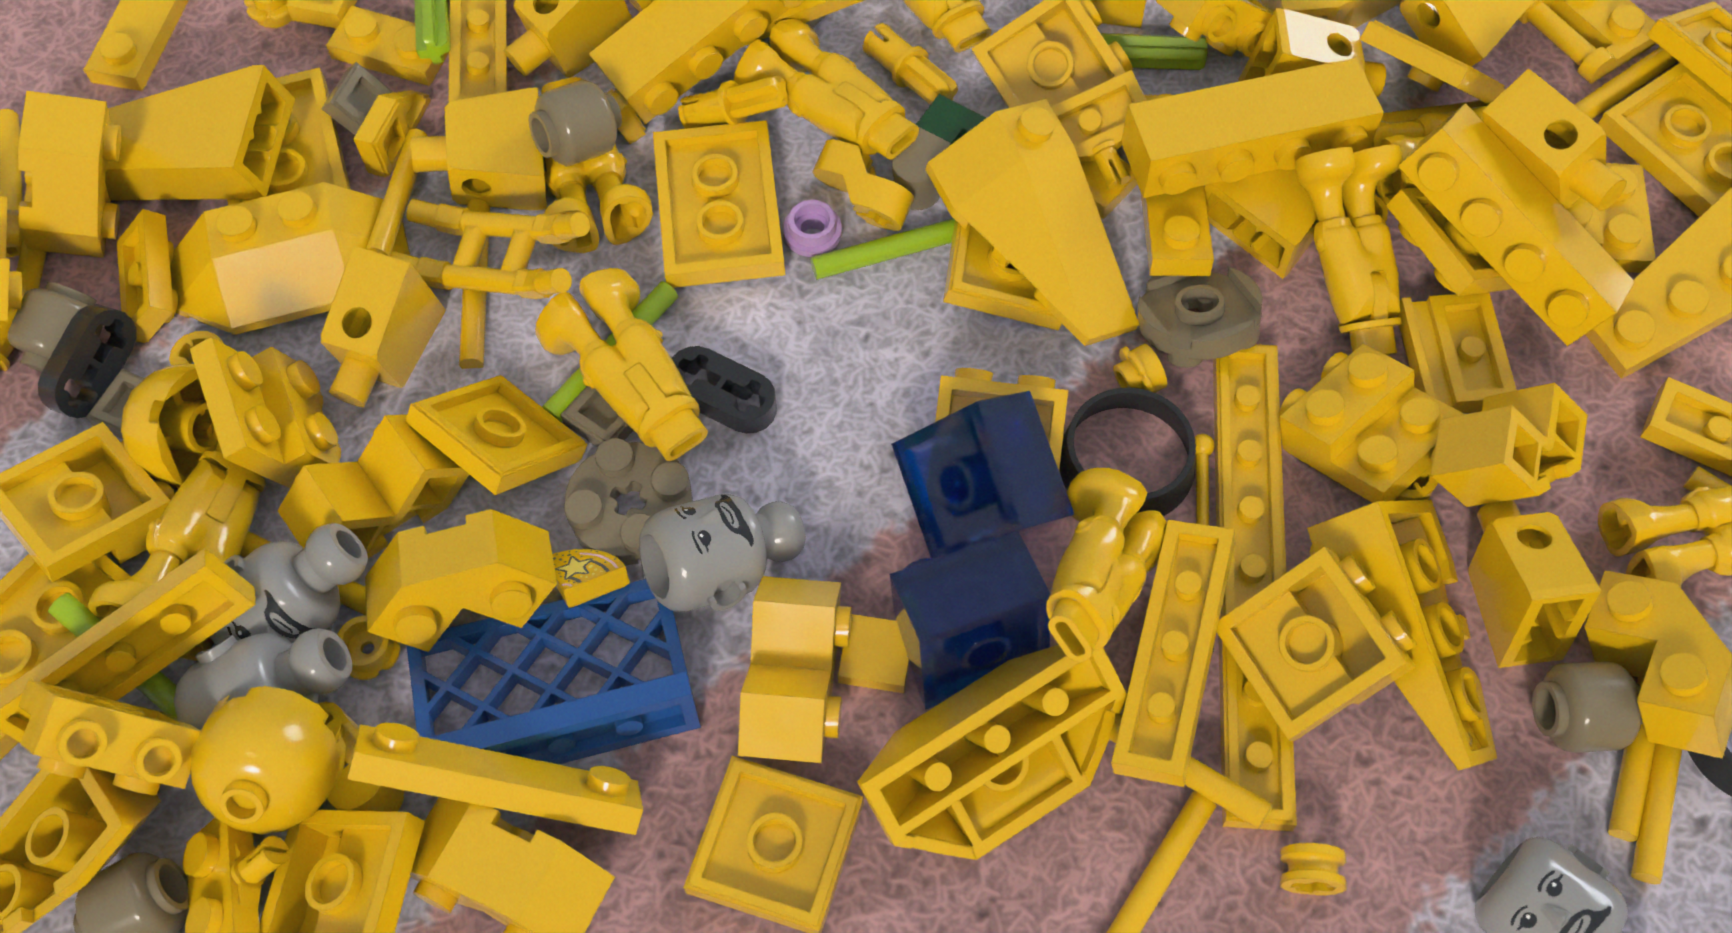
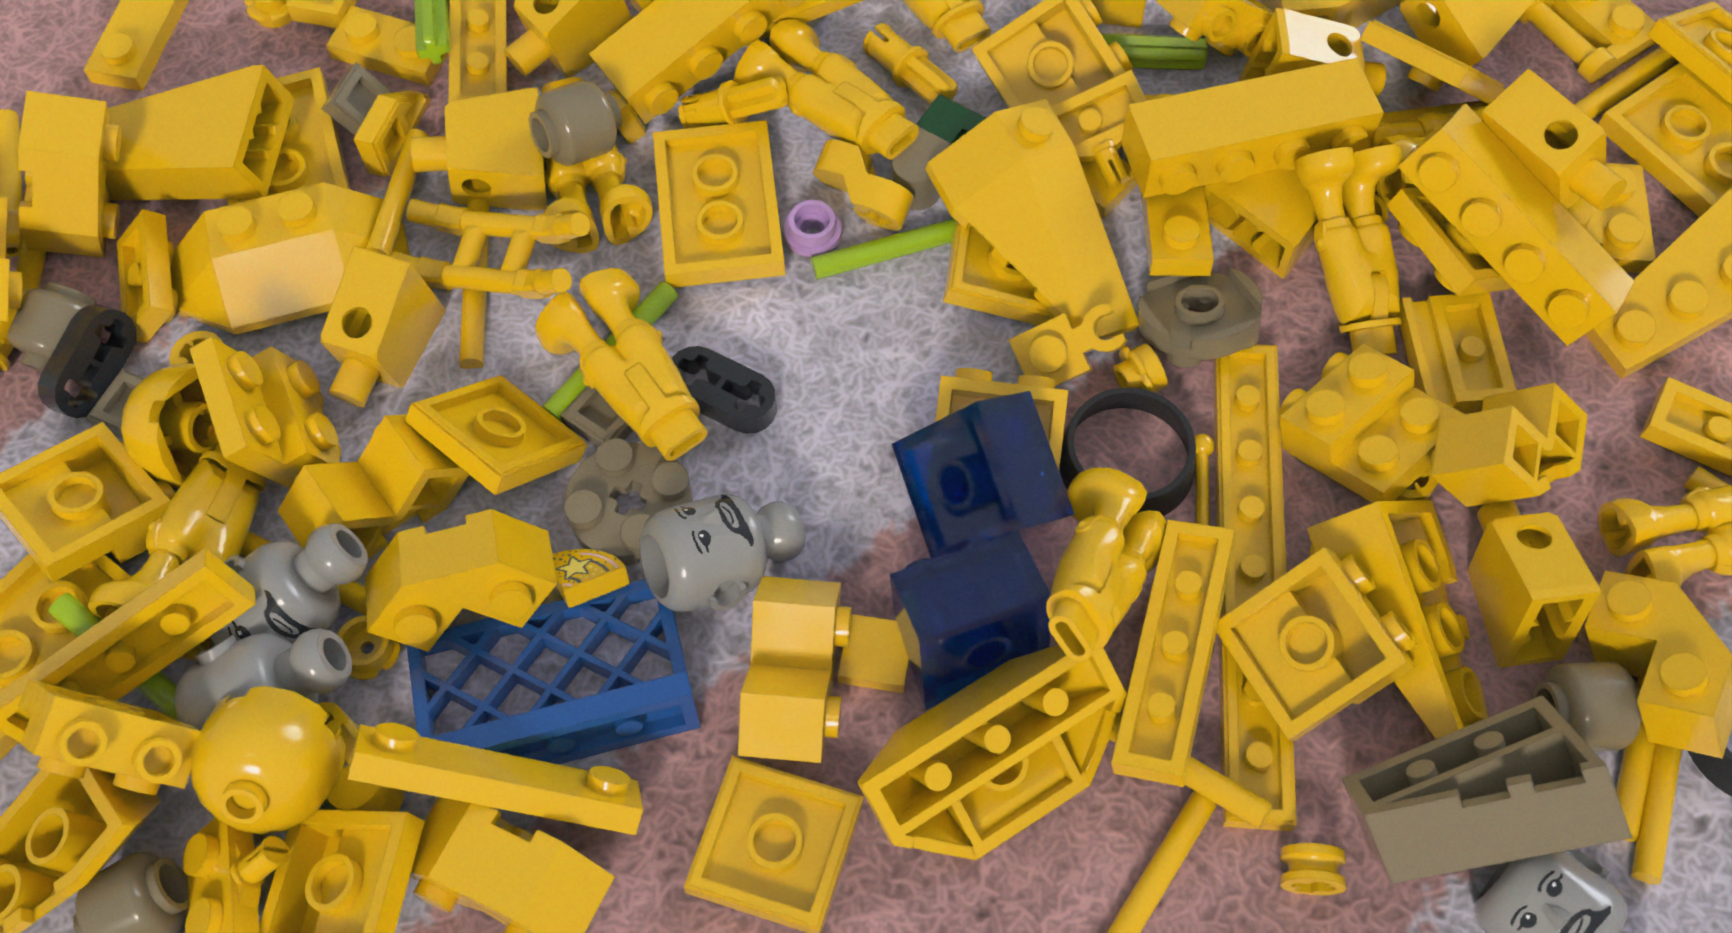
none -> yellow plate [1009,304,1128,388]
none -> dark tan wedge [1342,695,1632,884]

